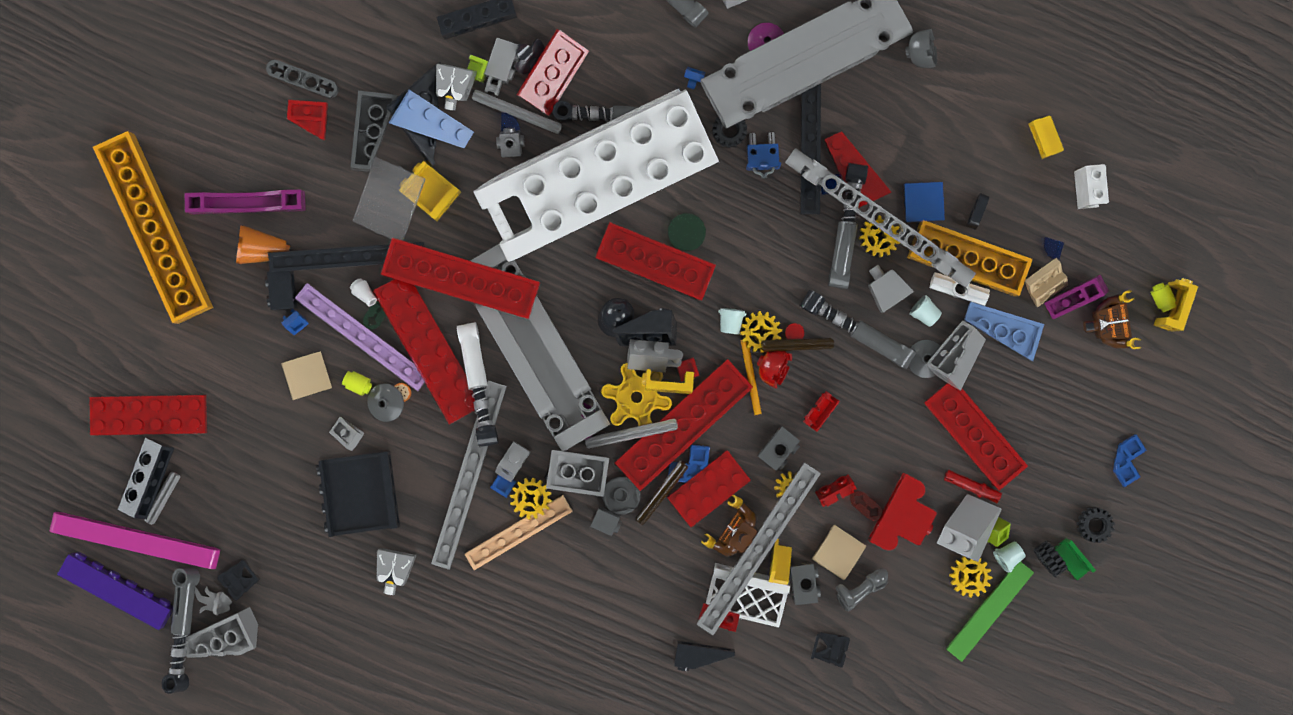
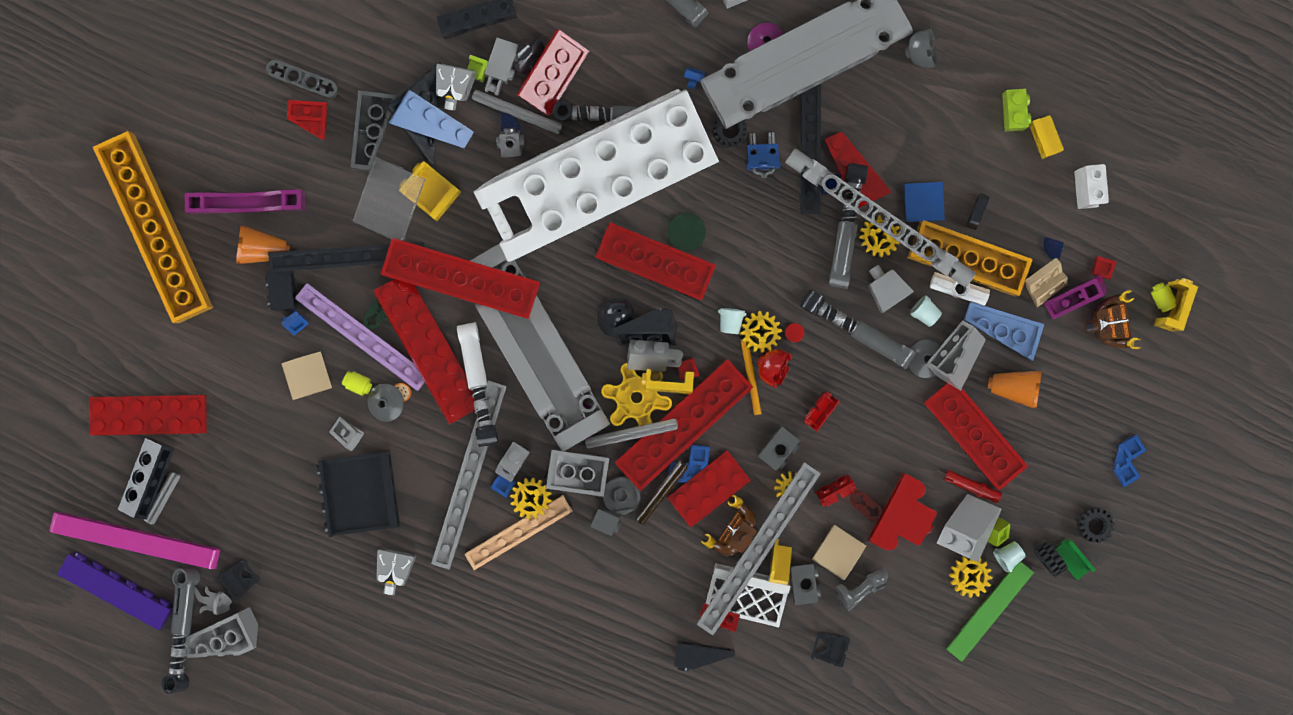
white cone [350,279,377,307] -> none
dark brown axle [761,338,834,352] -> none
none -> orange cone [988,371,1042,409]
none -> lime brick [1002,89,1031,132]
none -> red tile [1091,256,1117,280]

